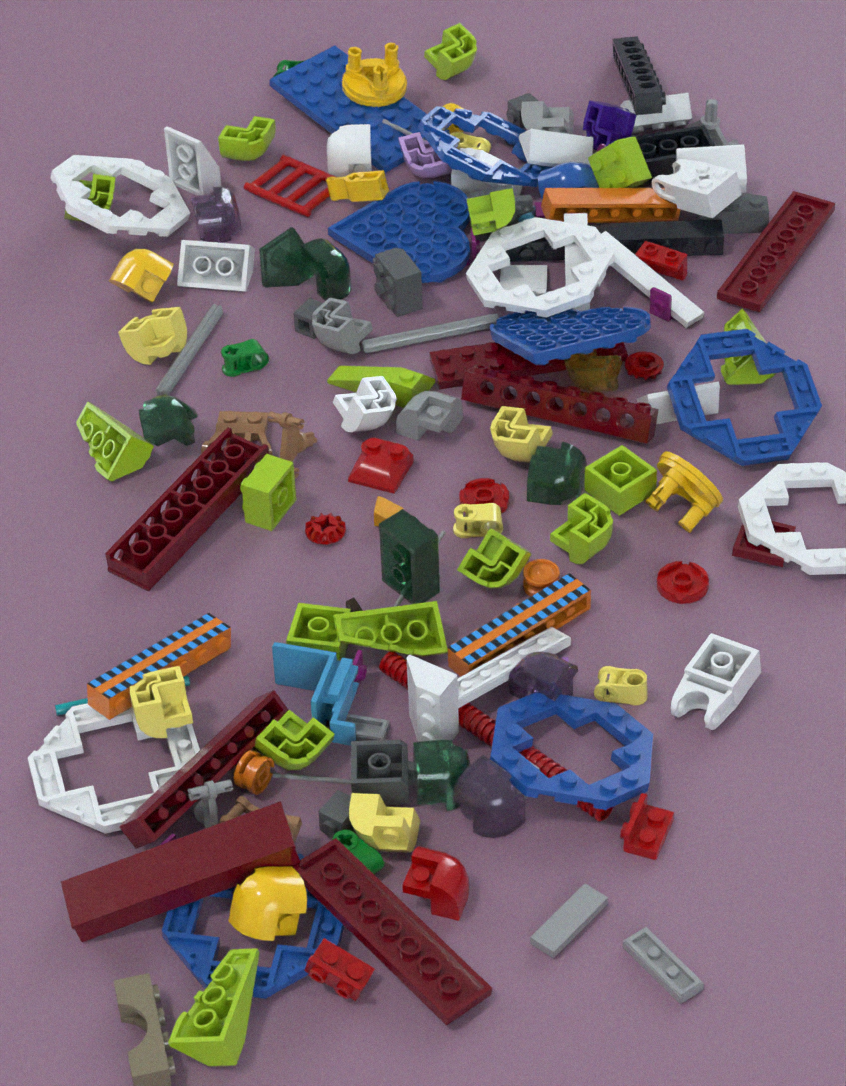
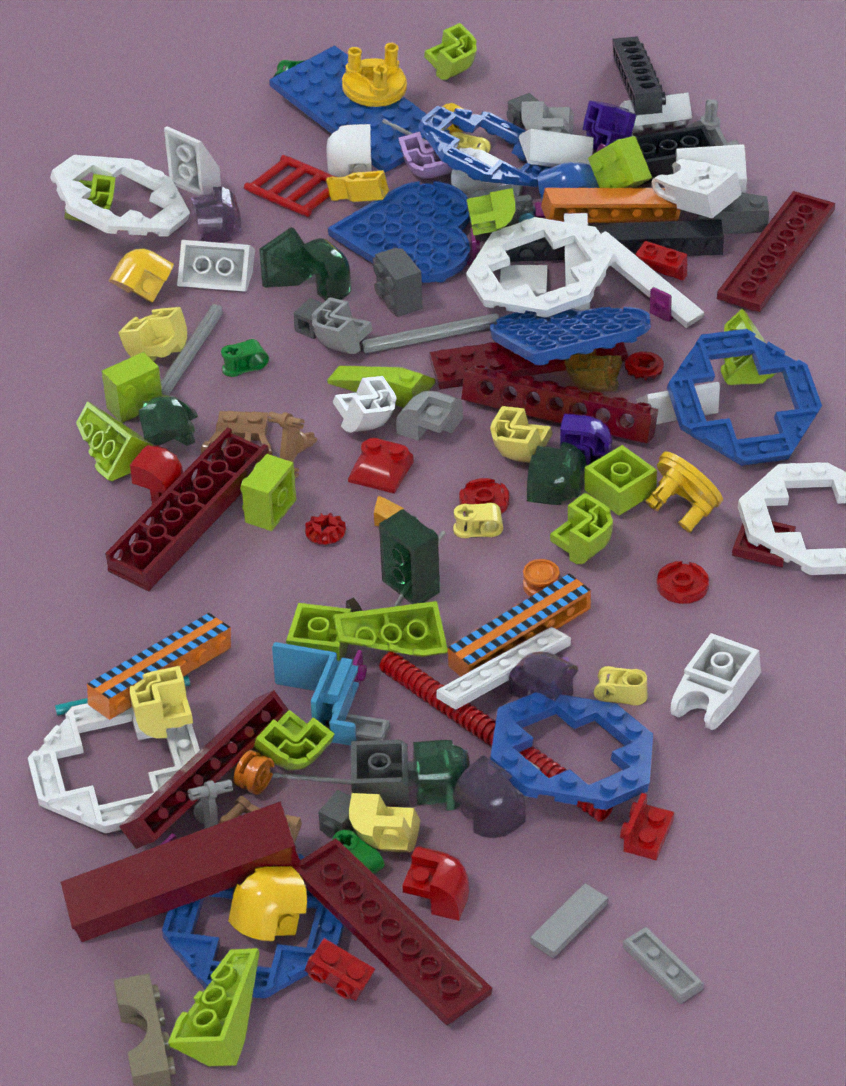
lime brick [218,116,276,161] -> none
white slope [407,654,459,753] -> none
lime brick [457,528,532,589] -> none
none -> lime brick [102,352,163,423]
none -> red brick [130,445,183,510]
none -> dark purple brick [560,413,612,467]

